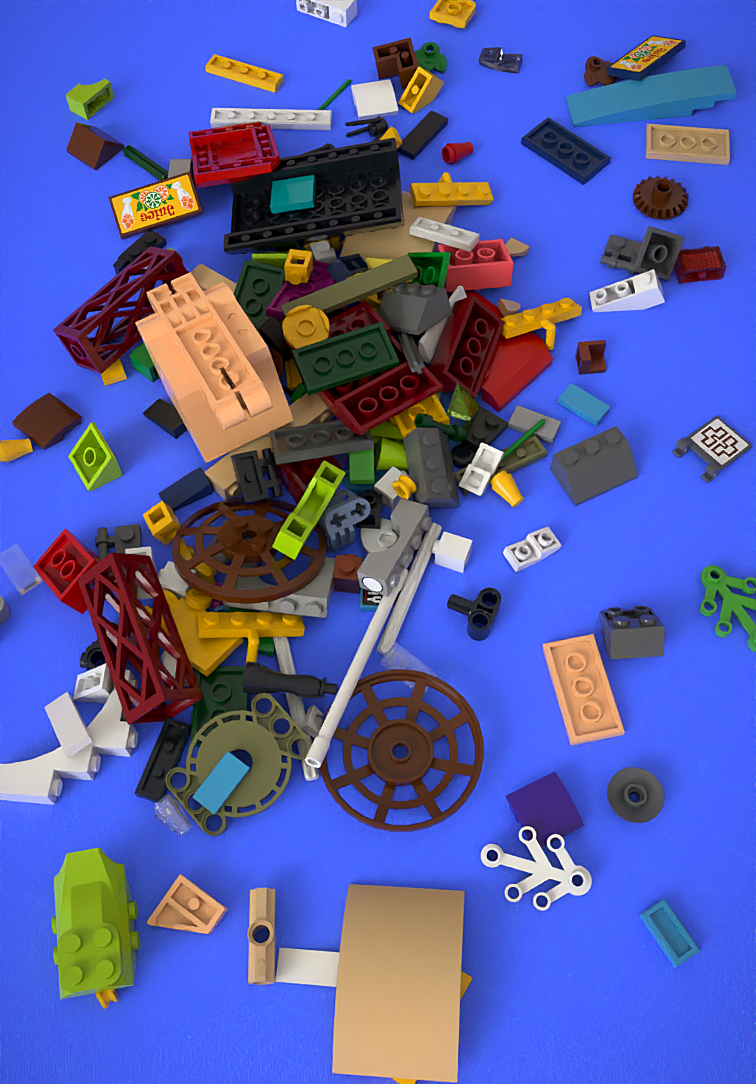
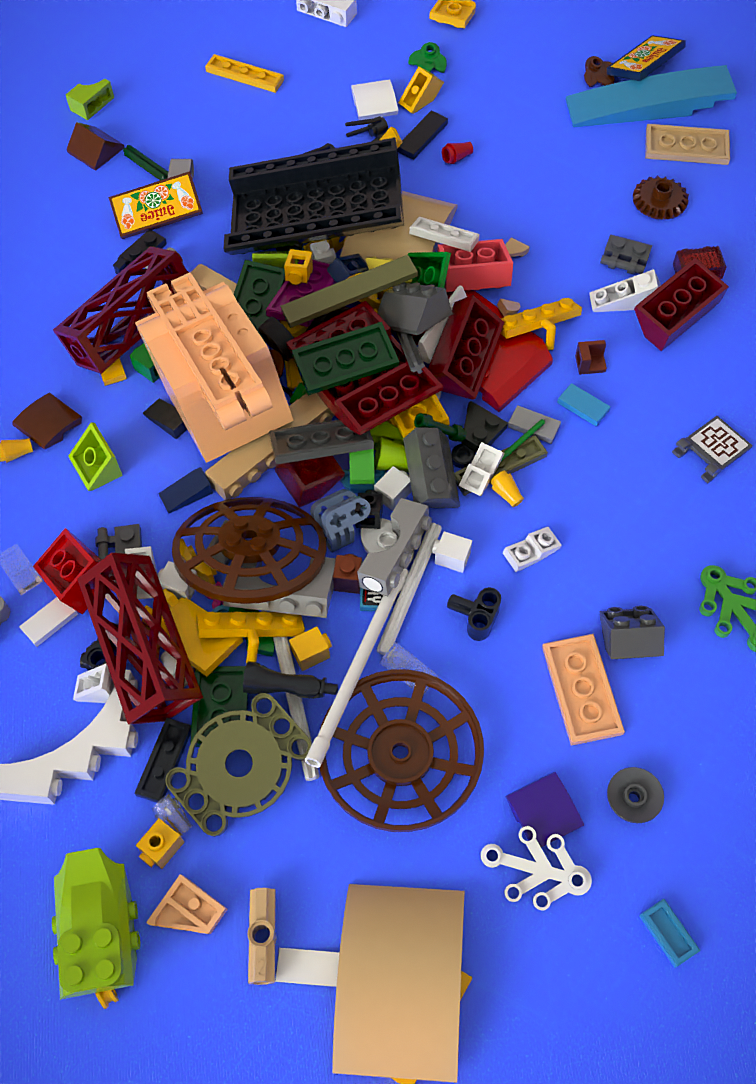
white tile [44,692,93,758] -> none
yellow brick [143,500,181,546] -> none
yellow tile [185,588,212,610] -> none
red slope [188,121,280,188] -> none
dark azure tile [193,751,250,815] -> none
white tile [210,108,332,130] -> none
black plate [231,448,283,504] -> none
teal tile [270,175,316,214] -> none
lime arch [272,460,346,560] -> none
yellow tile [282,305,330,349] -> none
white tile [301,705,322,739] -> none
green axle [317,79,351,110] -> none
reddish brown brick [372,37,419,89] -> none
yellow bush [392,475,417,500] -> none
yellow plate [409,172,494,207] -> none
clear neon green slope [446,382,480,421] -> none
clear smoke slope [478,47,523,73] -> none
dark blue tile [521,117,611,185] -> none
dark grey slope [550,426,638,506] -> none
dark grey slope [632,226,685,280] -> none
none -> white tile [19,597,78,647]
none -> yellow brick [136,818,185,869]
none -> yellow brick [289,626,332,671]
none -> dark red slope [634,258,729,351]

